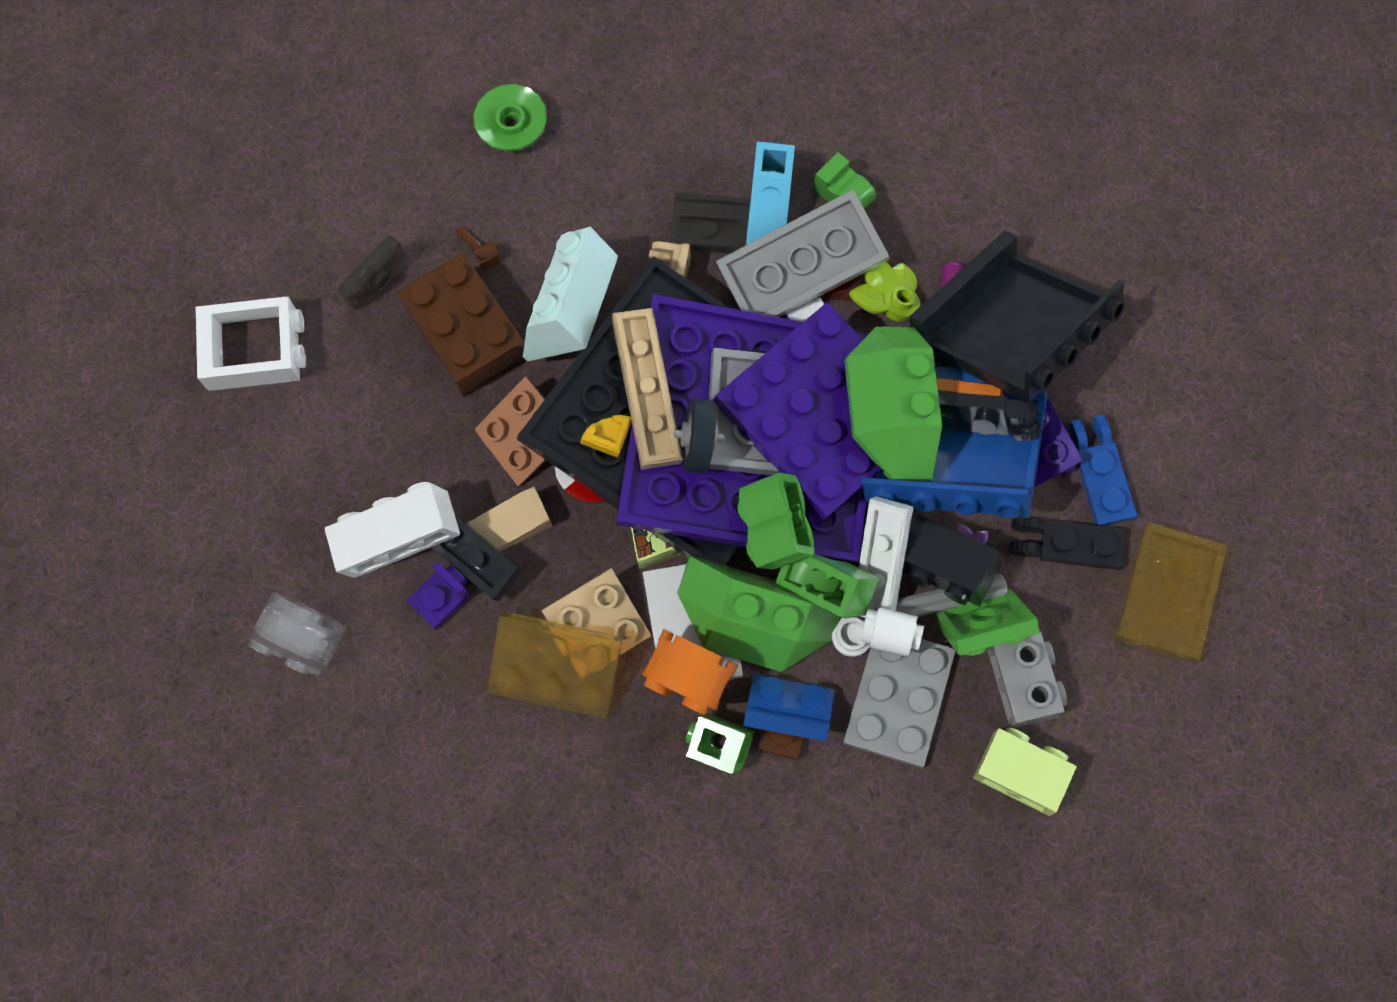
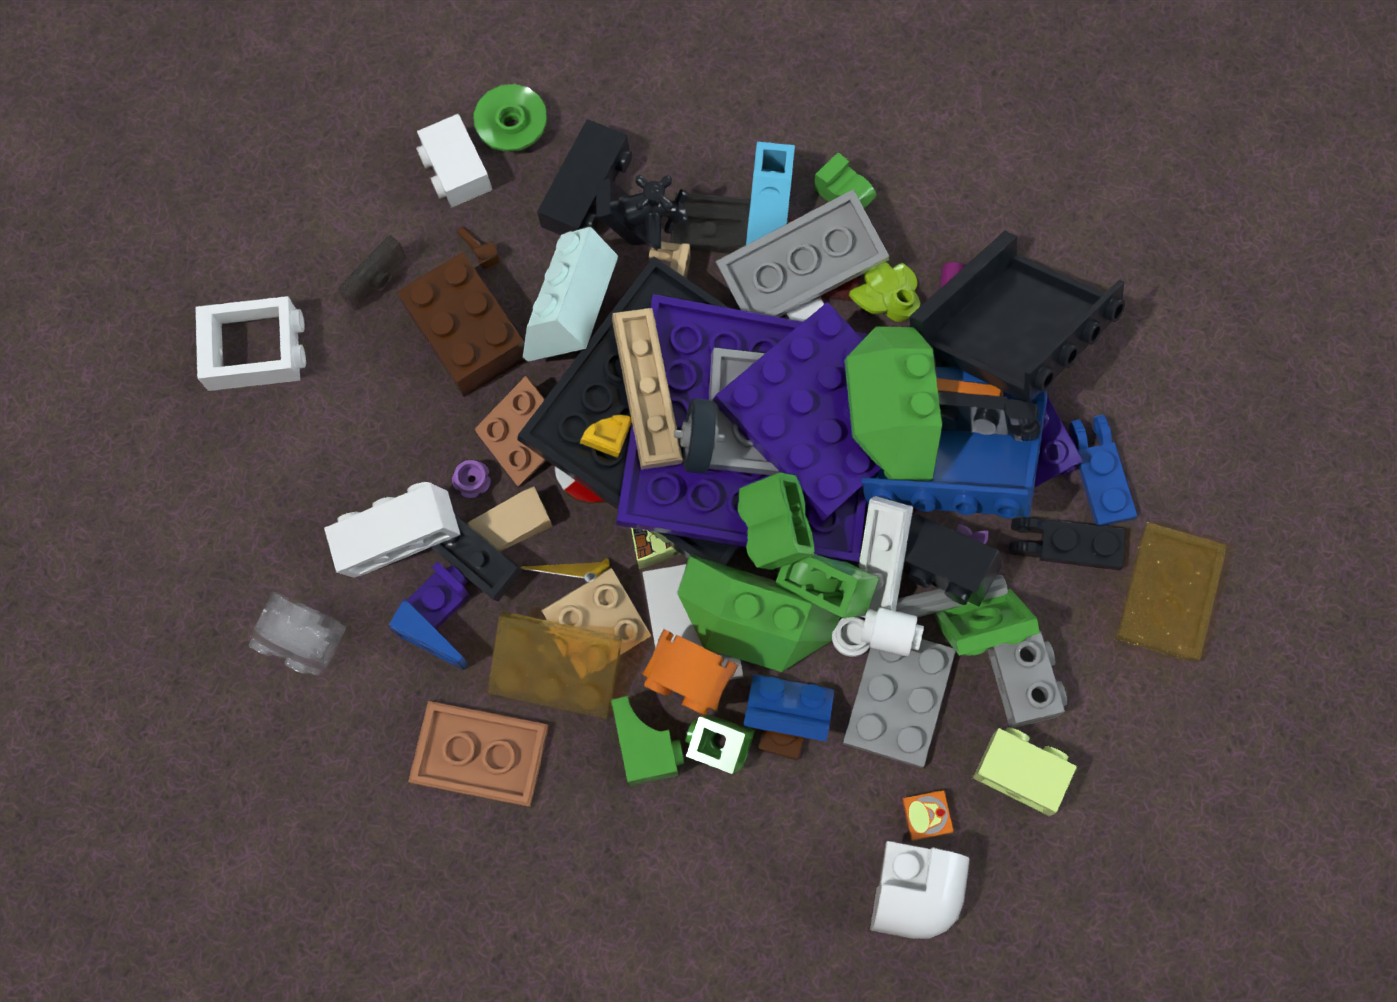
none -> blue slope [389,599,468,670]
none -> nougat tile [408,701,549,807]
none -> white brick [416,114,492,208]
none -> medium lavender plate [452,460,491,498]
none -> yellow sticker [521,558,610,582]
none -> black brick [537,119,632,235]
none -> black piece [596,175,689,251]
none -> bright green arch [611,696,684,786]
none -> white brick [870,841,970,939]
none -> tile [902,790,954,841]

